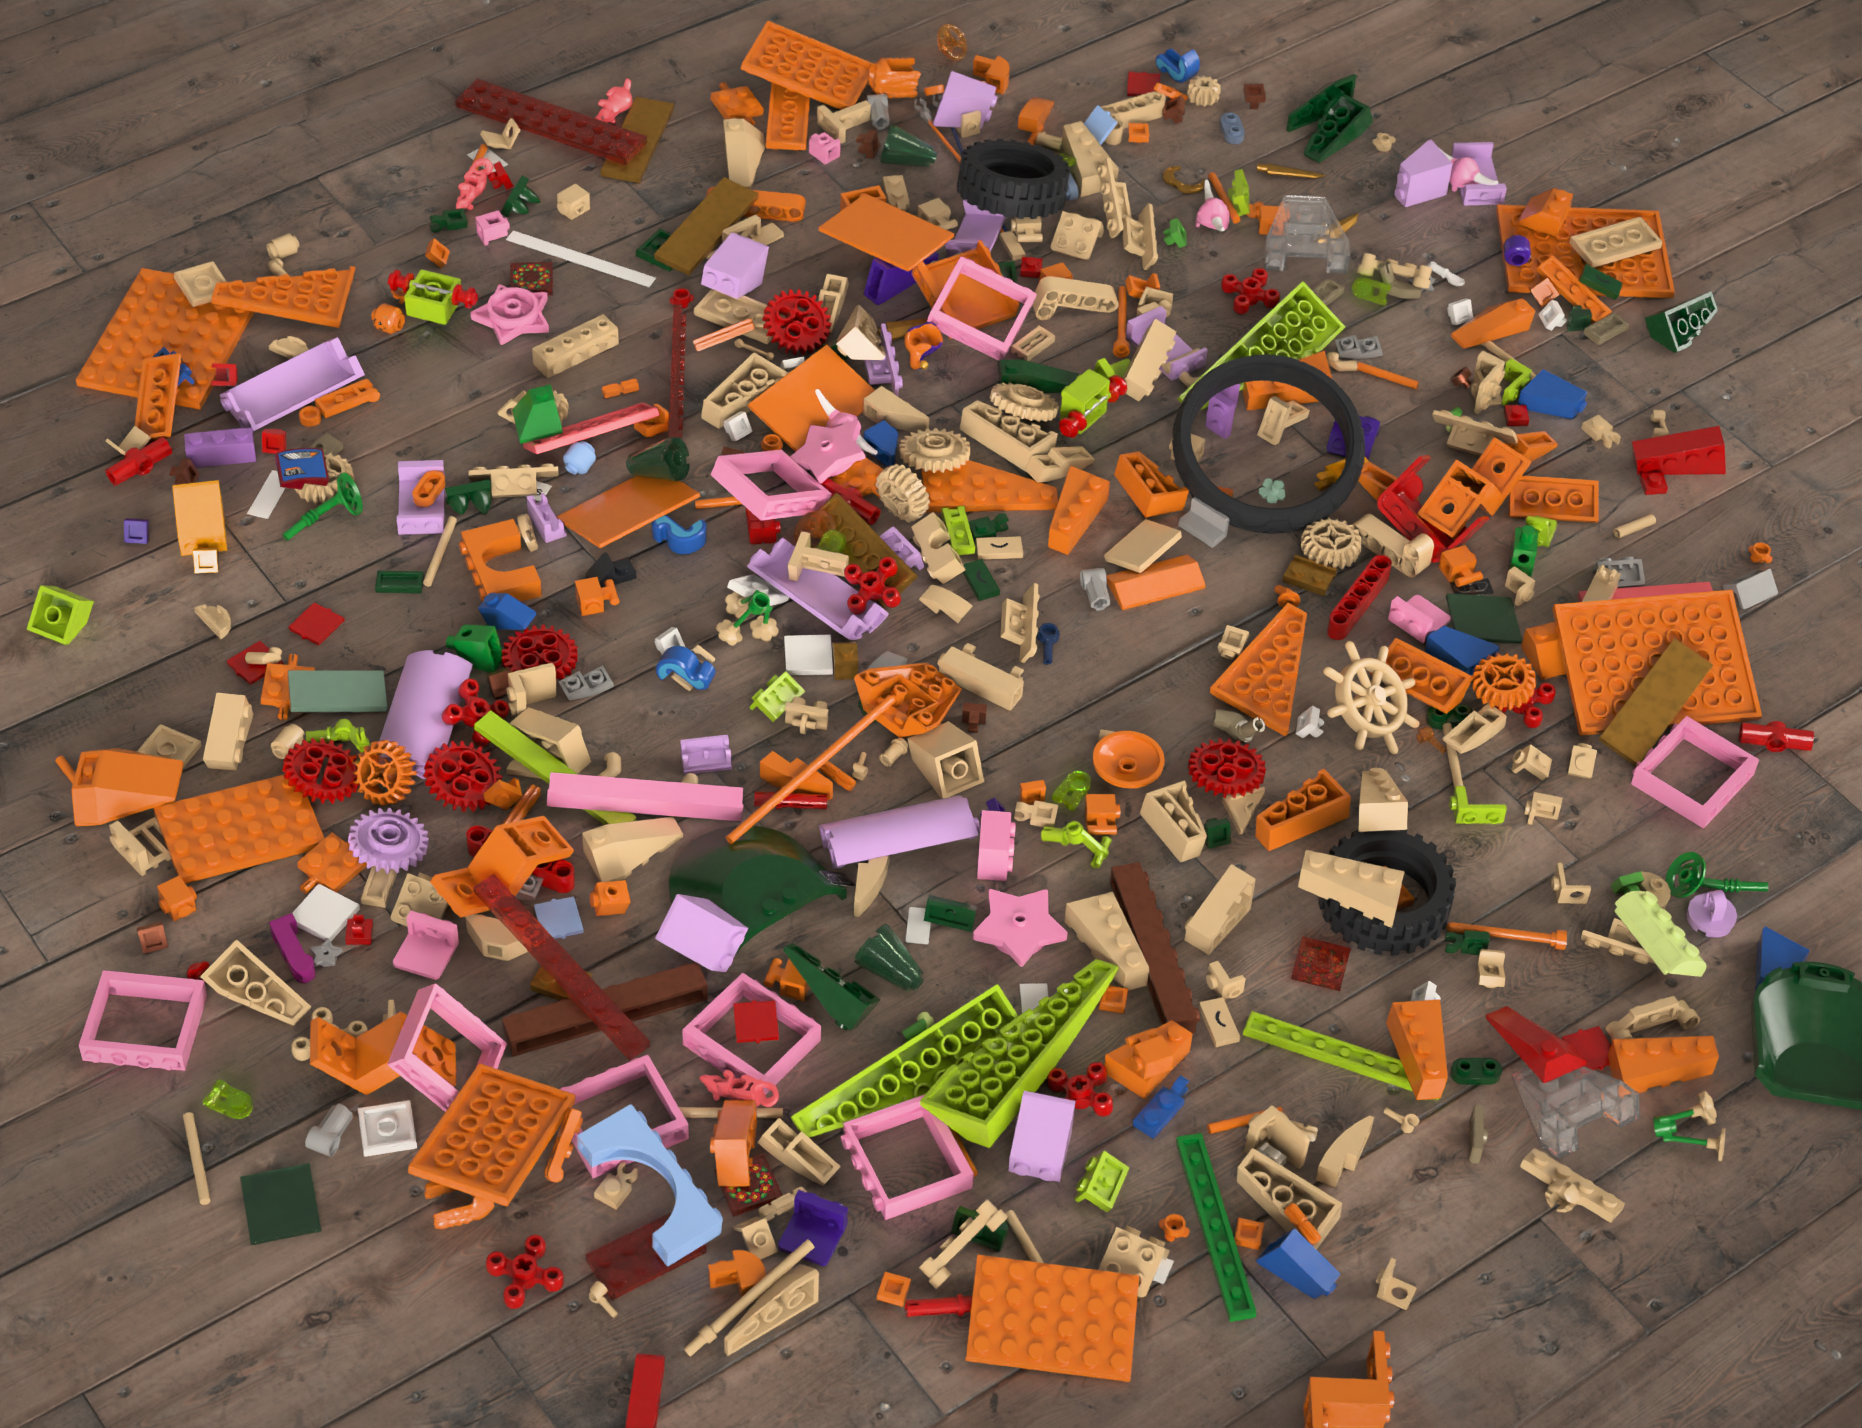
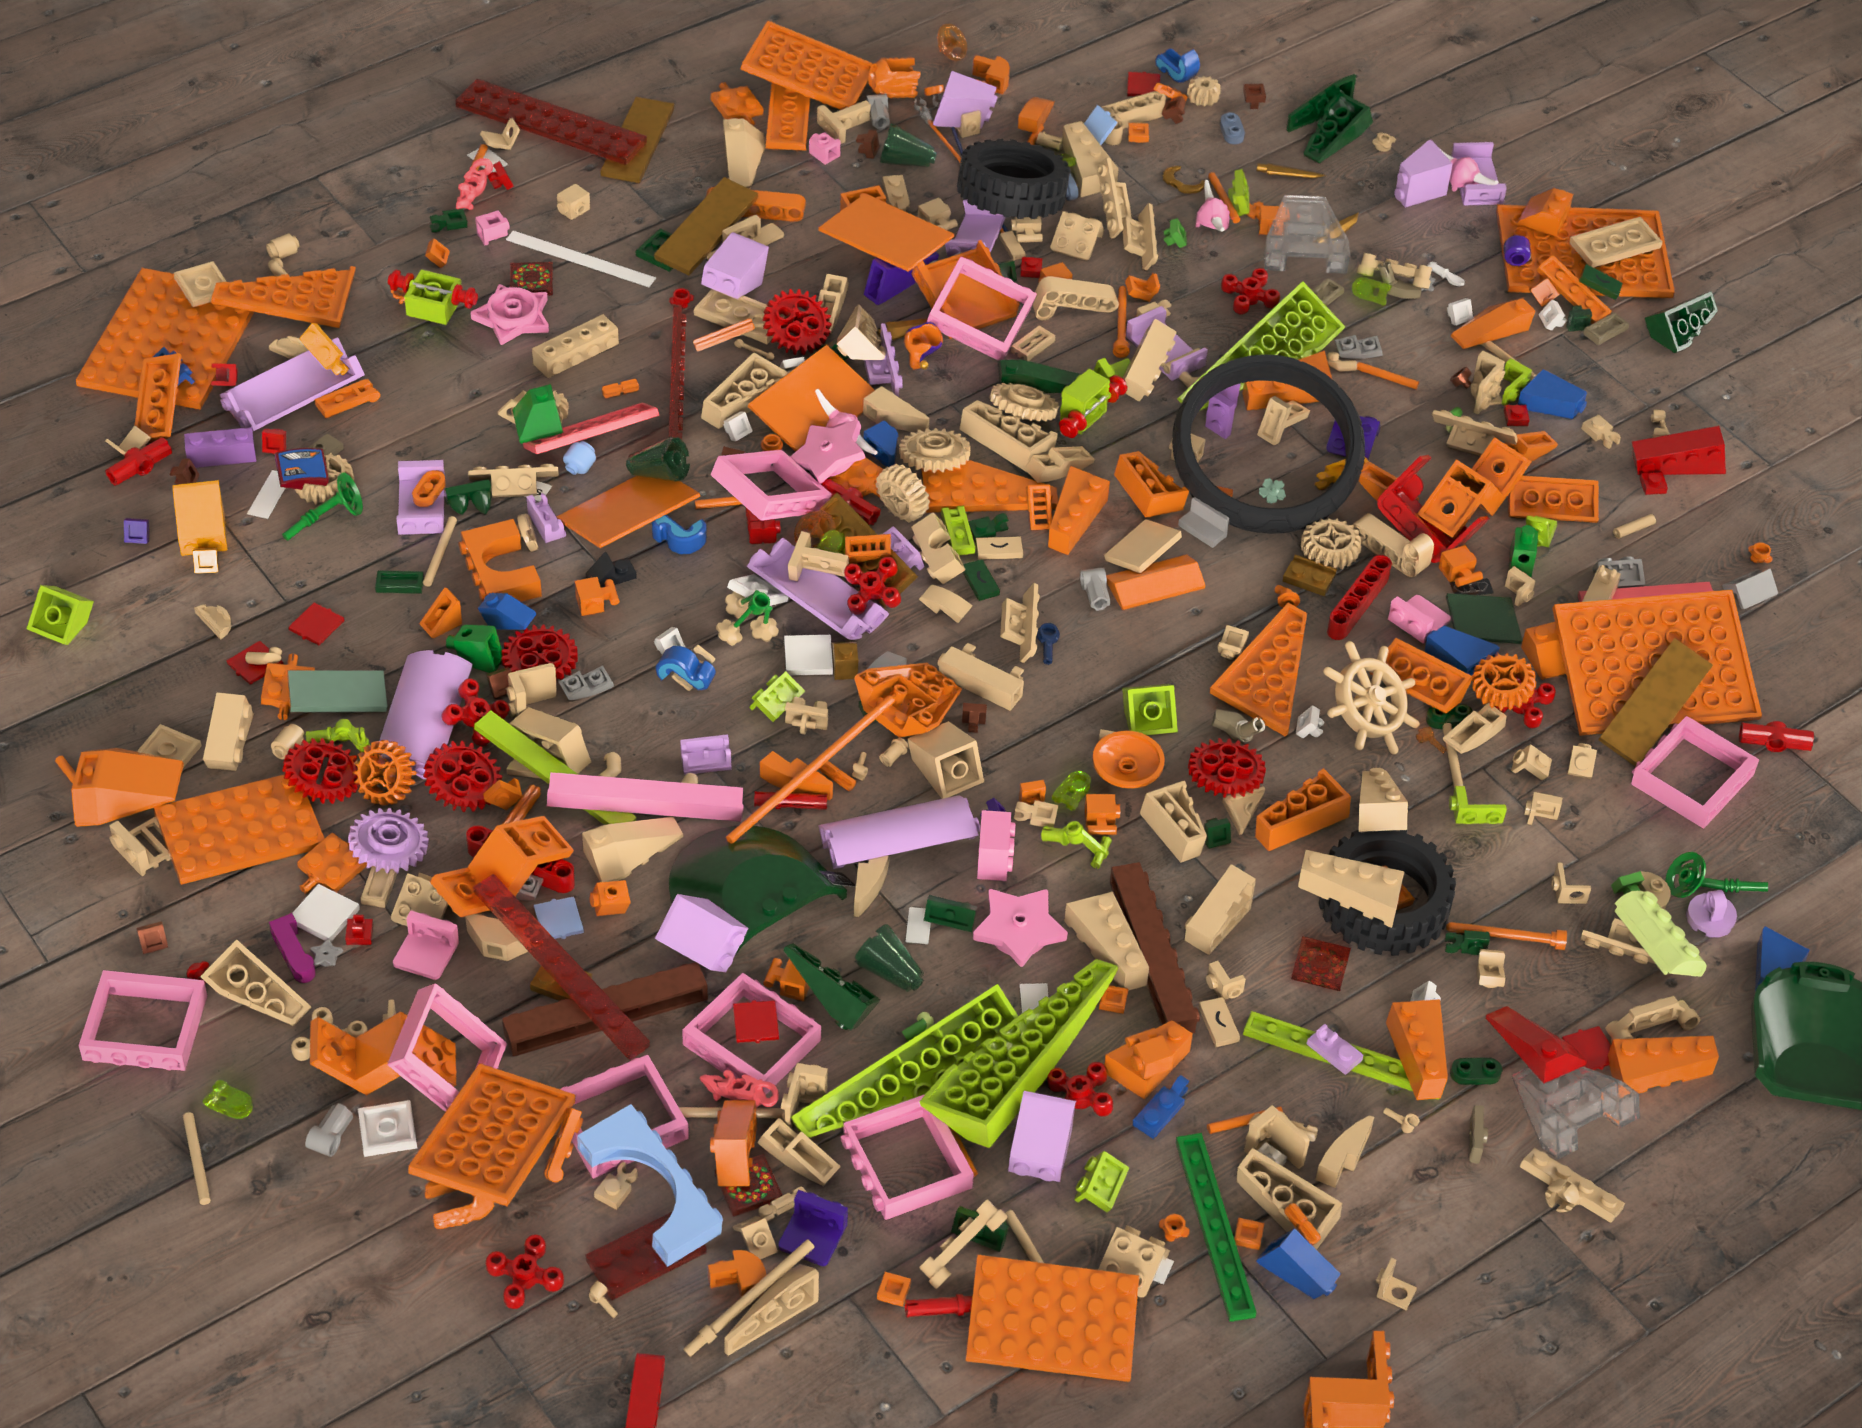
orange brick [157,875,197,921] -> none
clear green piece [240,1163,321,1246] -> none
orange tile [299,406,322,427] -> none
orange head [371,303,405,334] -> none
dark green tile [501,175,541,217] -> none
coral animal [594,78,632,124] -> none
orange bracket [634,404,670,437] -> none
tan bracket [1138,287,1173,312] -> none
plant [1653,1091,1726,1162] -> none
none -> light orange plate [299,323,349,376]
none -> orange slope [419,587,462,638]
none -> tan bracket [781,1063,828,1129]
none -> orange slope [845,534,891,564]
none -> orange slope [1026,484,1052,531]
none -> lime slope [1122,684,1178,735]
none -> lavender plate [1307,1024,1363,1075]

